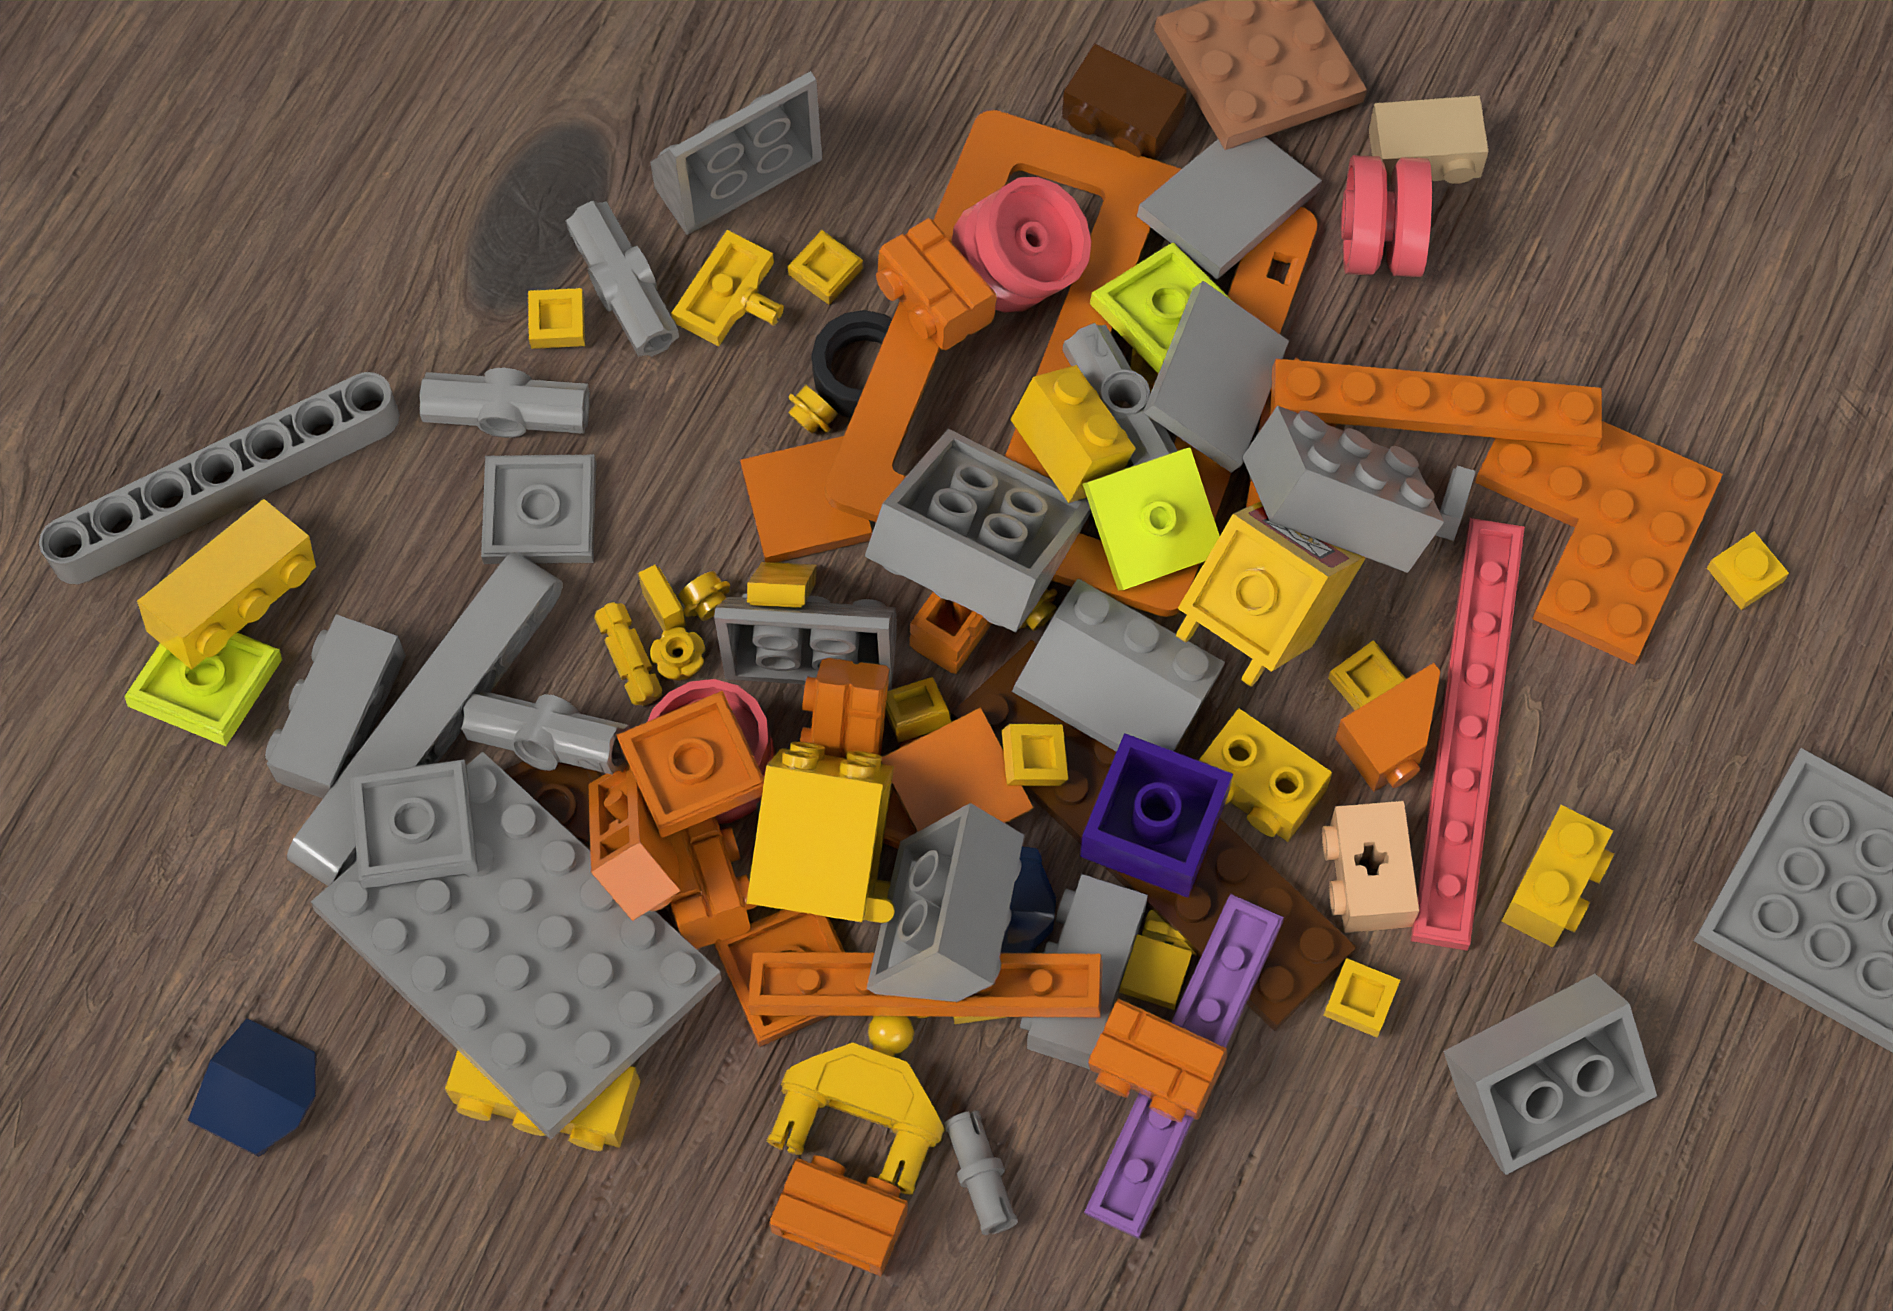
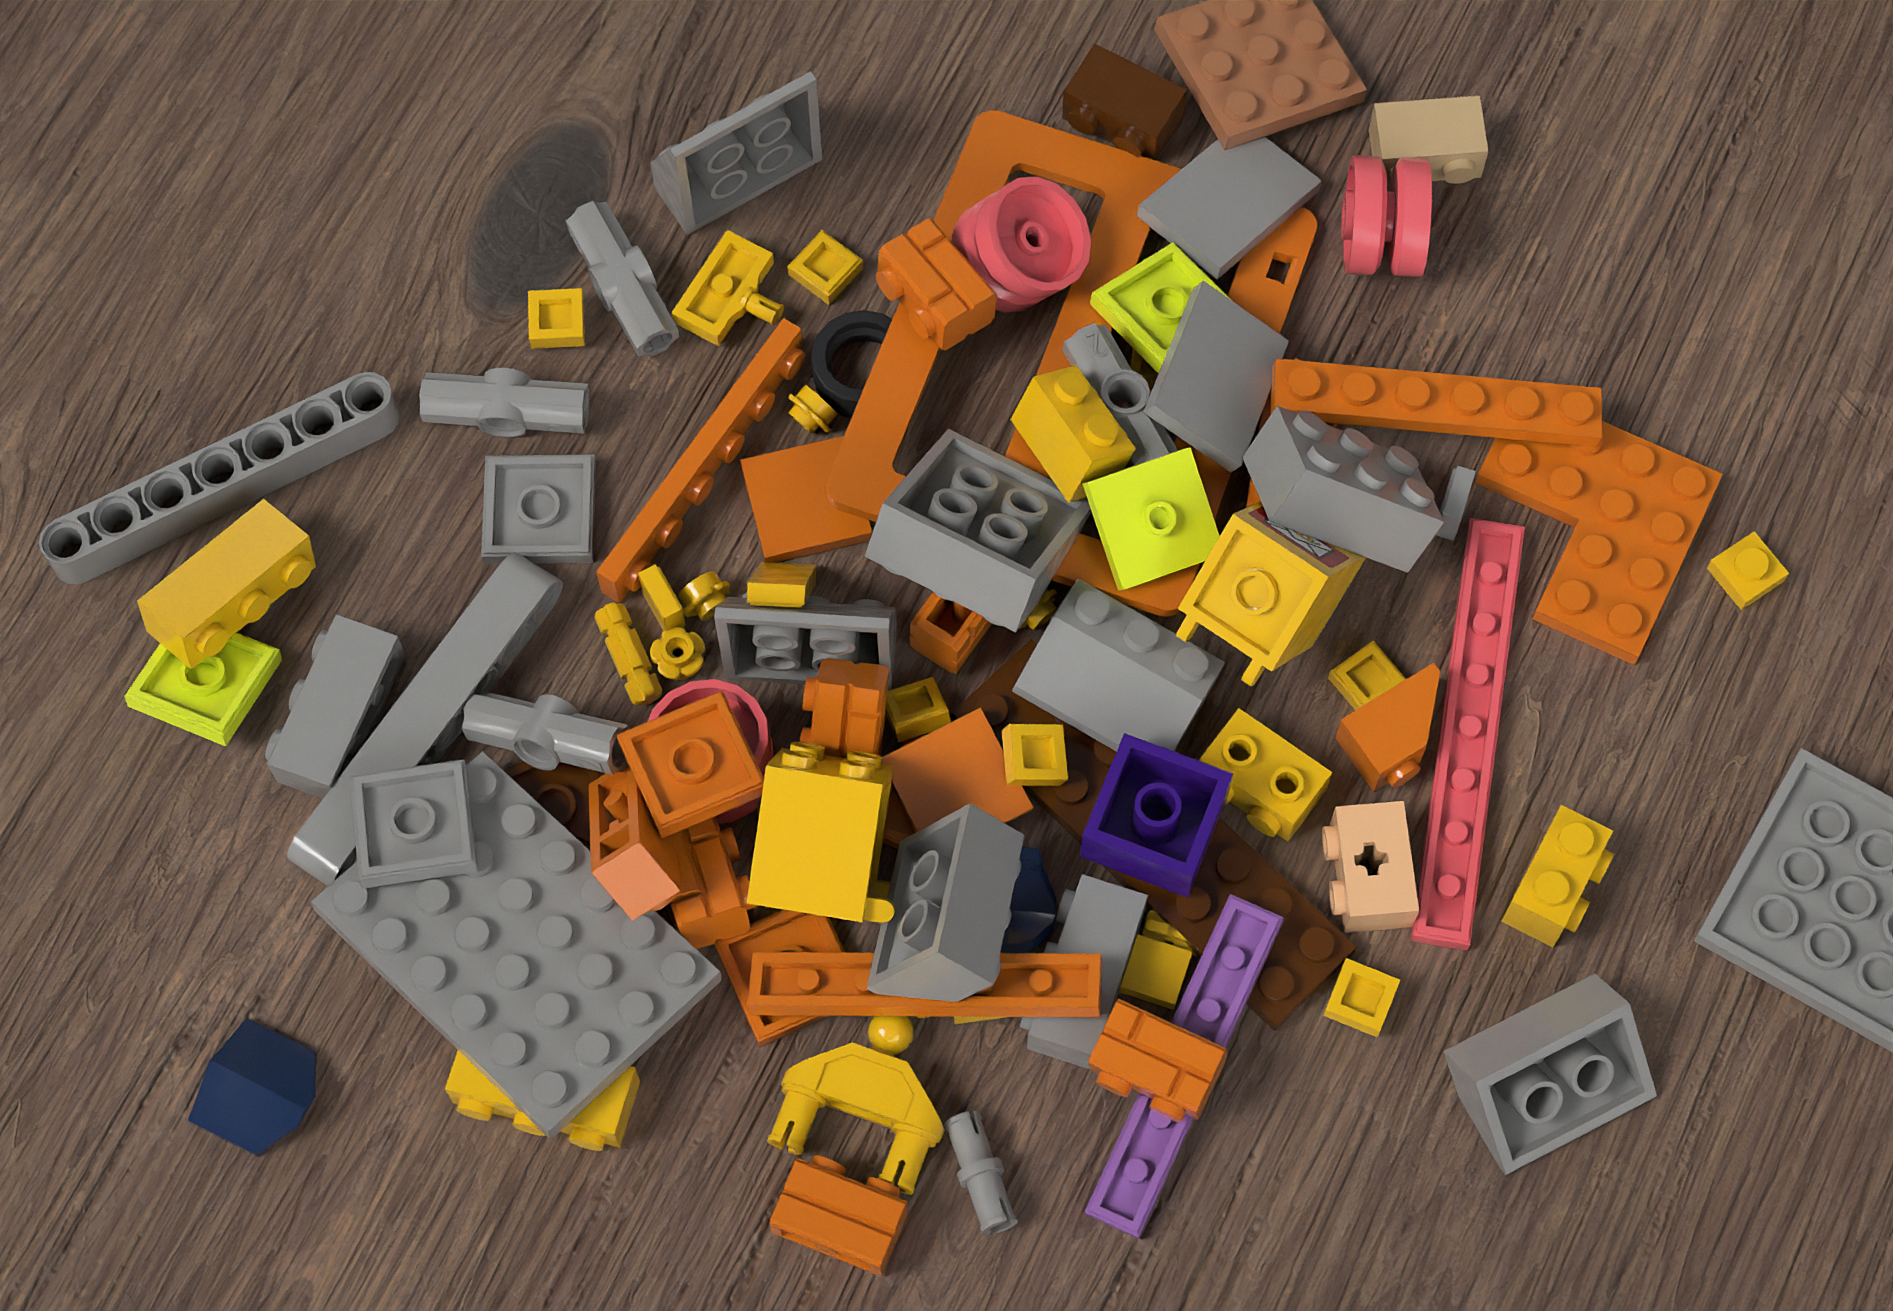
none -> orange plate [596,318,806,603]

